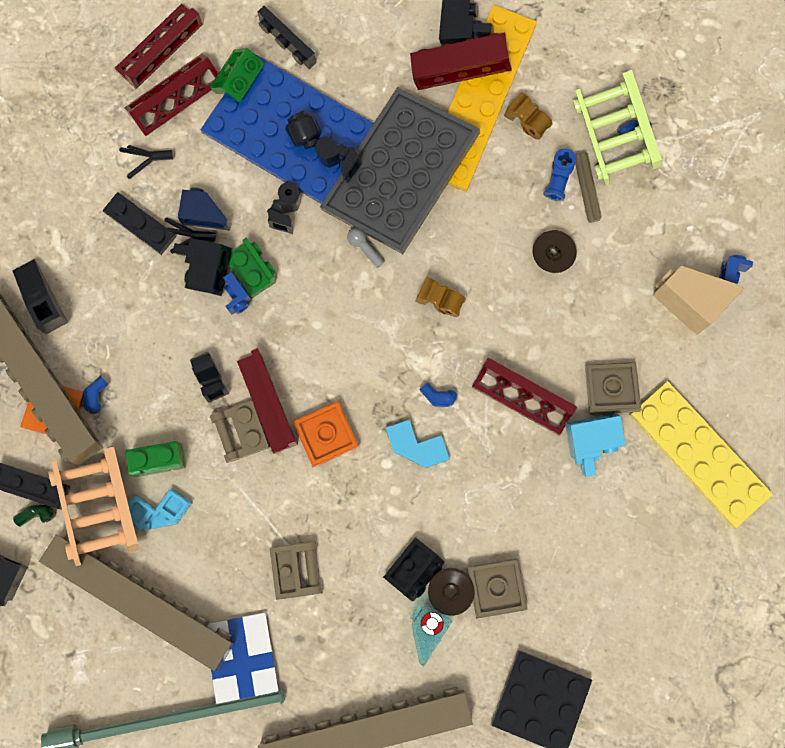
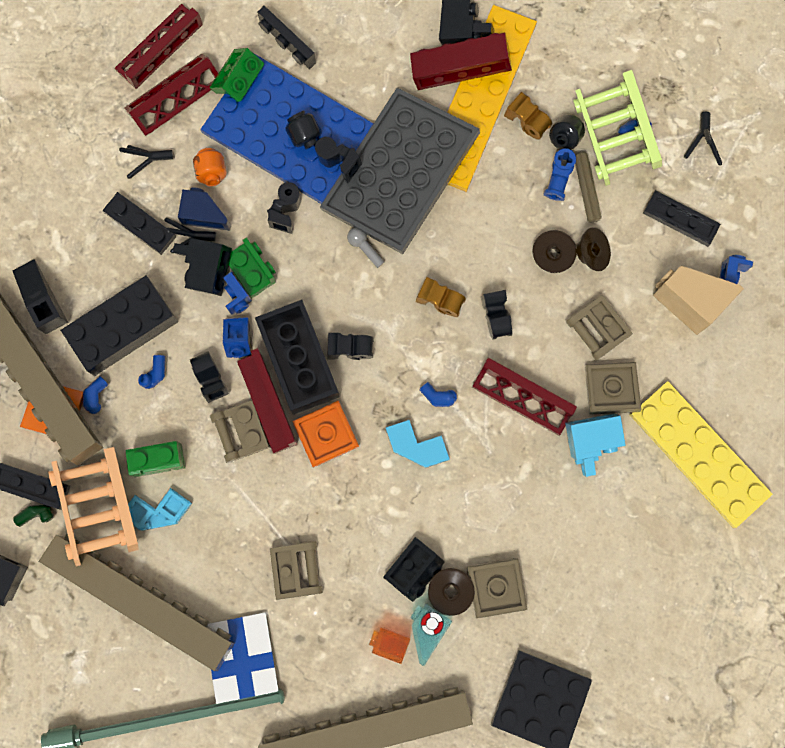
none -> black brick [61,275,178,376]
none -> blue arm [138,355,166,389]
none -> orange head [193,148,227,186]
none -> blue bracket [223,317,251,358]
none -> black brick [255,300,340,415]
none -> black leg [327,332,374,360]
none -> clear orange brick [369,626,410,664]
none -> black leg [481,290,512,340]
none -> black head [549,115,585,150]
none -> dark tan plate [566,295,633,361]
none -> dark brown piece [577,227,611,271]
none -> black tile [643,190,721,247]
none -> black plant [684,111,722,165]

